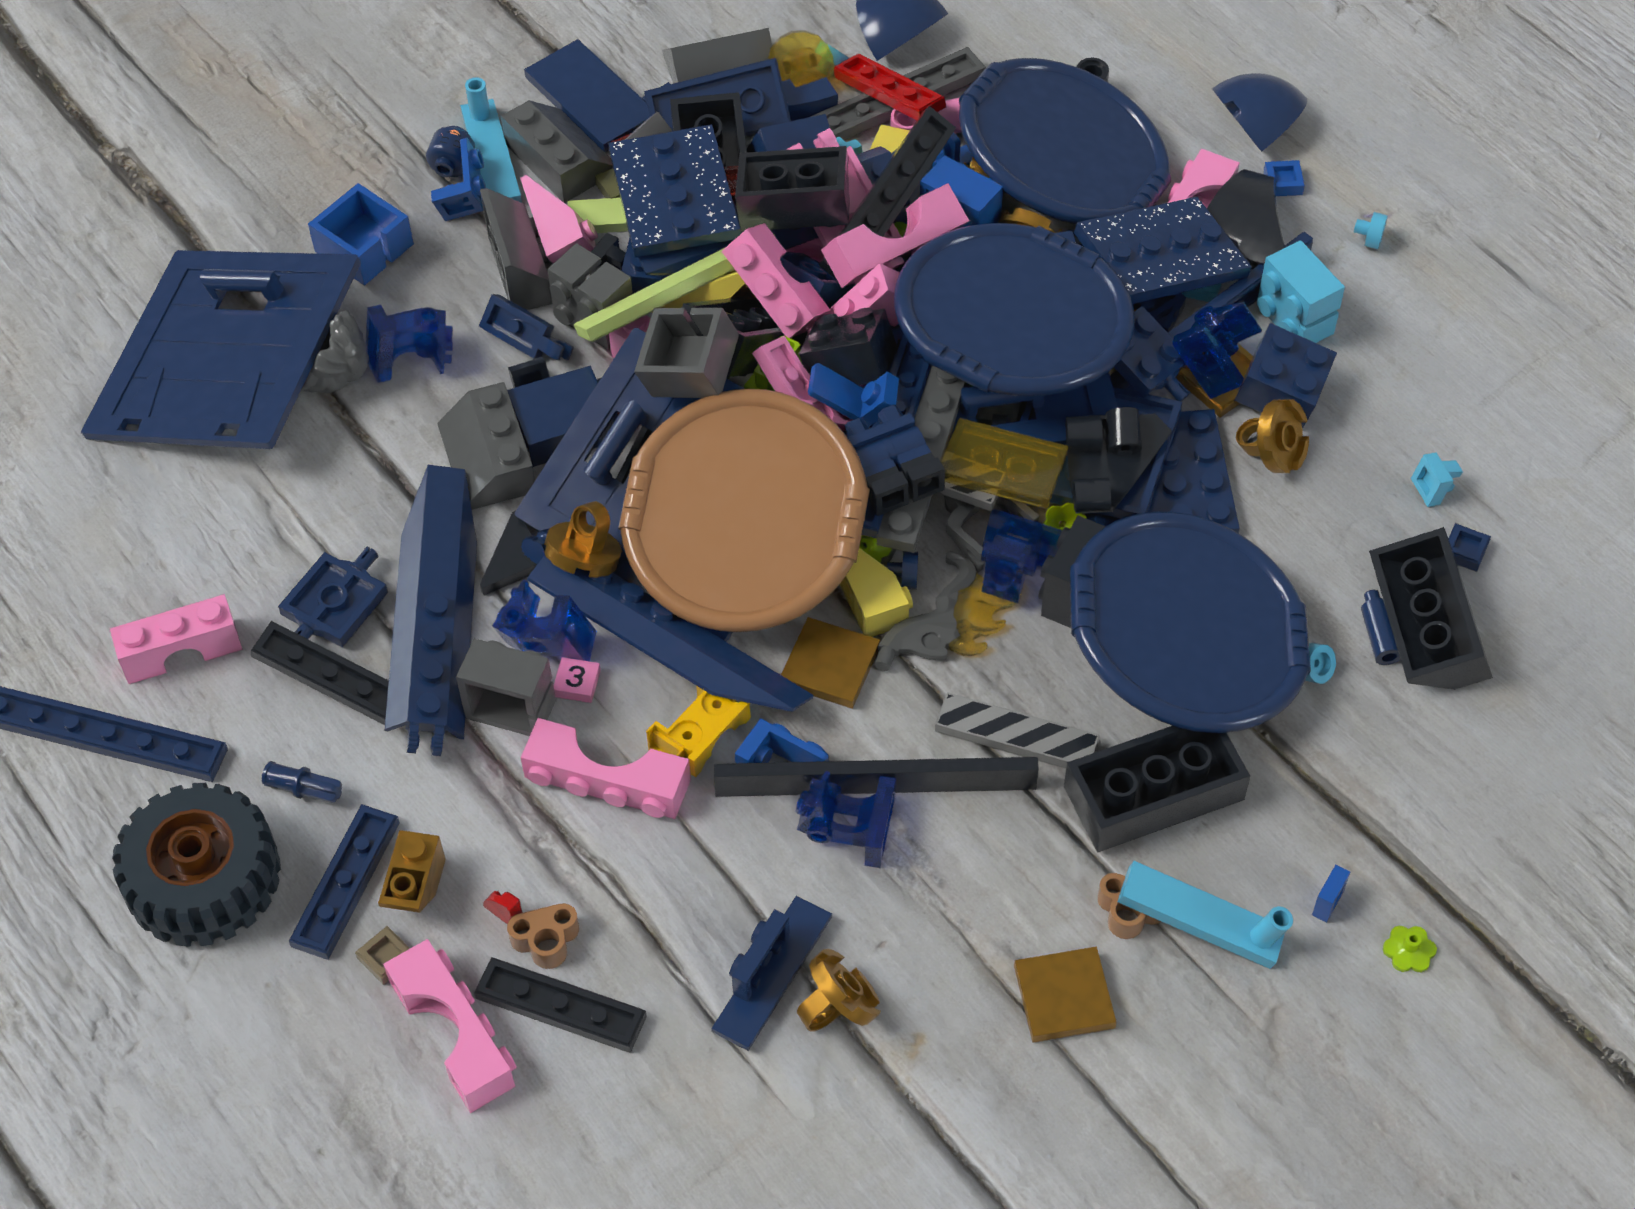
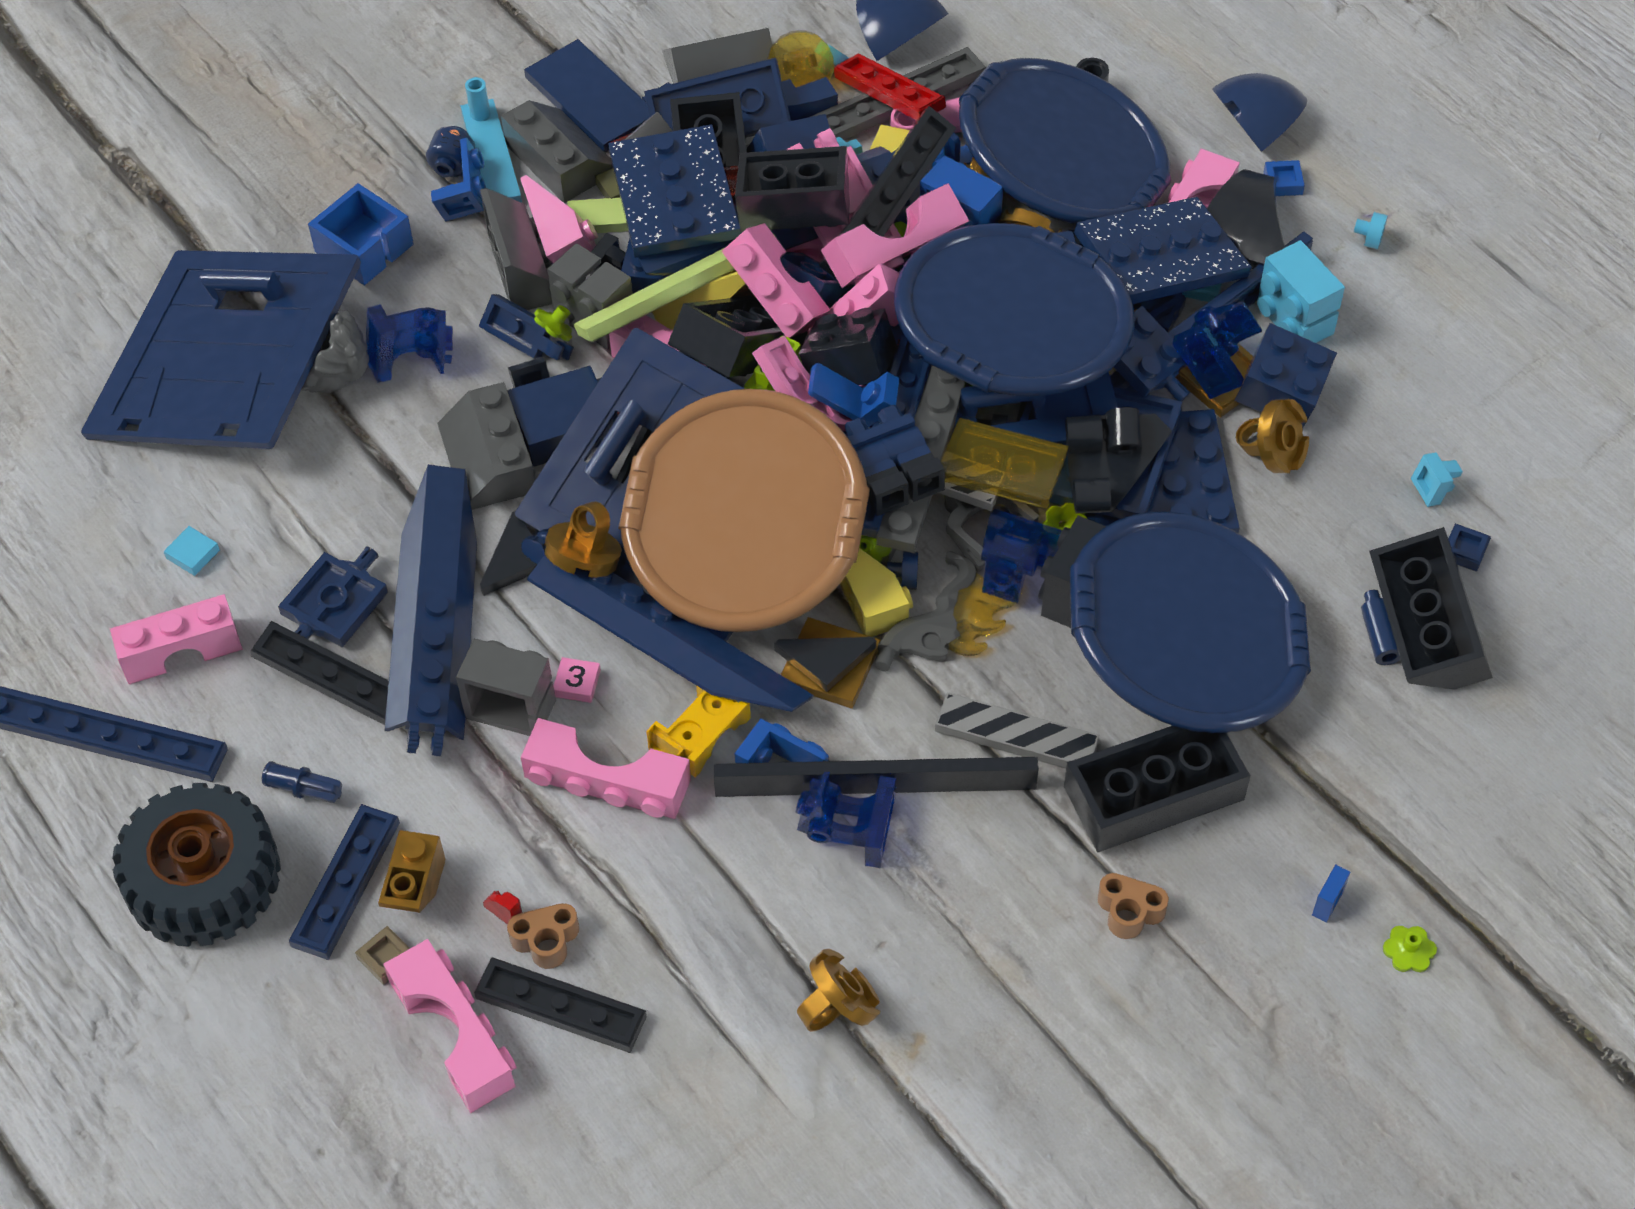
clear blue tile [492,580,597,661] -> none
dark grey piece [634,308,739,398] -> none
dark blue bracket [711,896,832,1051] -> none
pearl gold tile [1014,946,1117,1043] -> none
medium azure piece [1117,861,1293,969] -> none
medium azure tile [1305,643,1336,684] -> none
none -> medium azure tile [164,526,220,576]
none -> lime plant [534,305,572,341]
none -> black tile [774,637,877,692]

